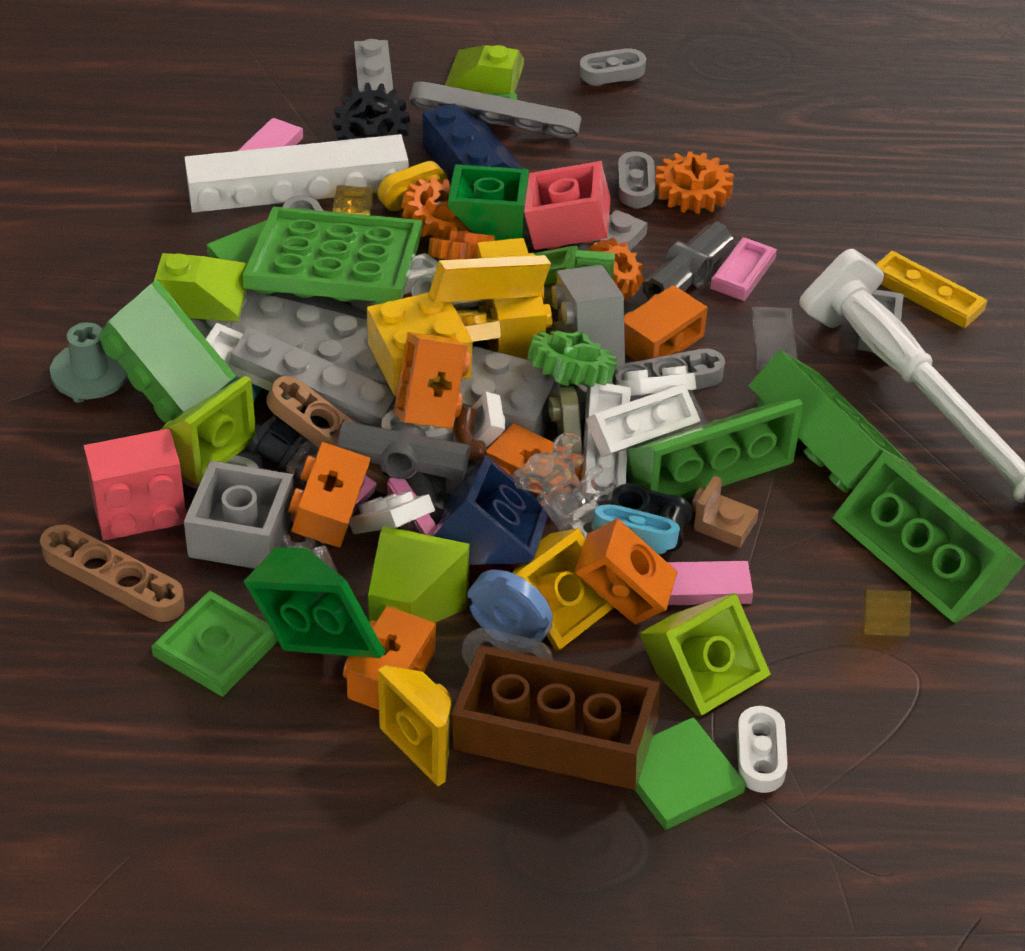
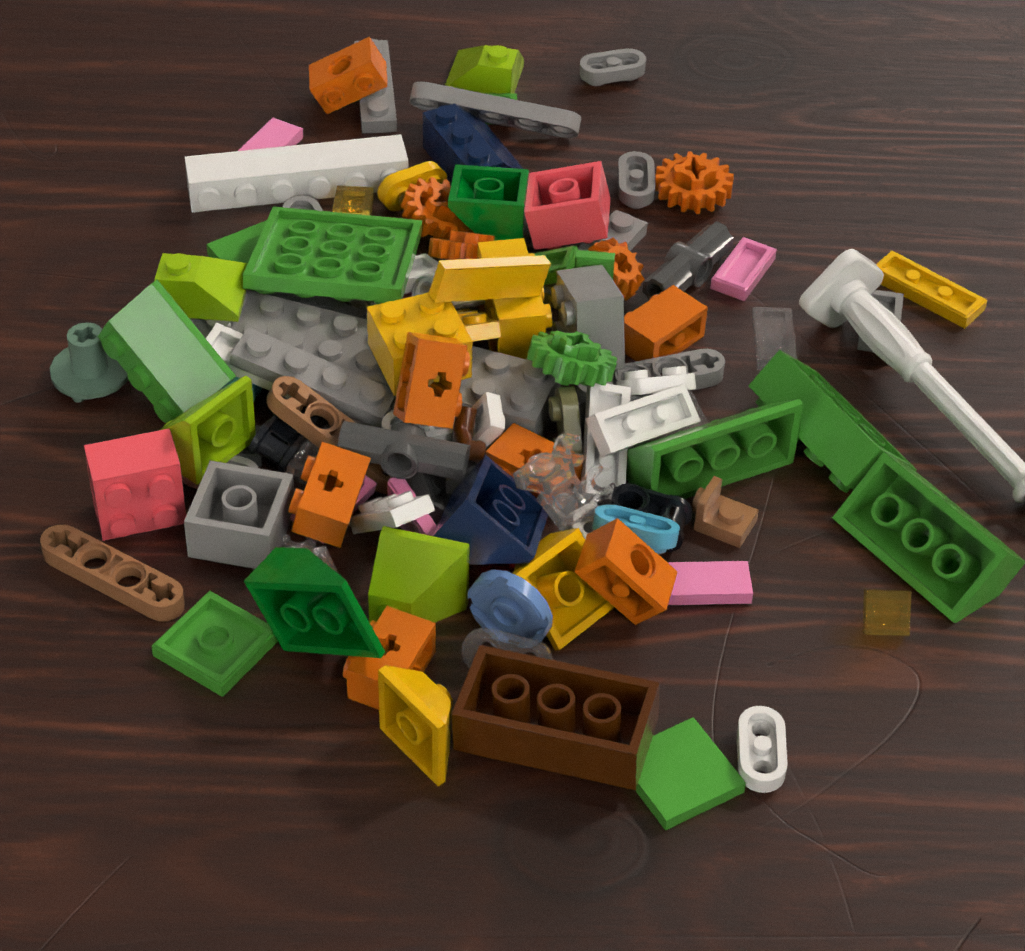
black gear [332,82,411,141] -> none
lime slope [639,593,771,716] -> none
none -> orange brick [309,36,388,114]

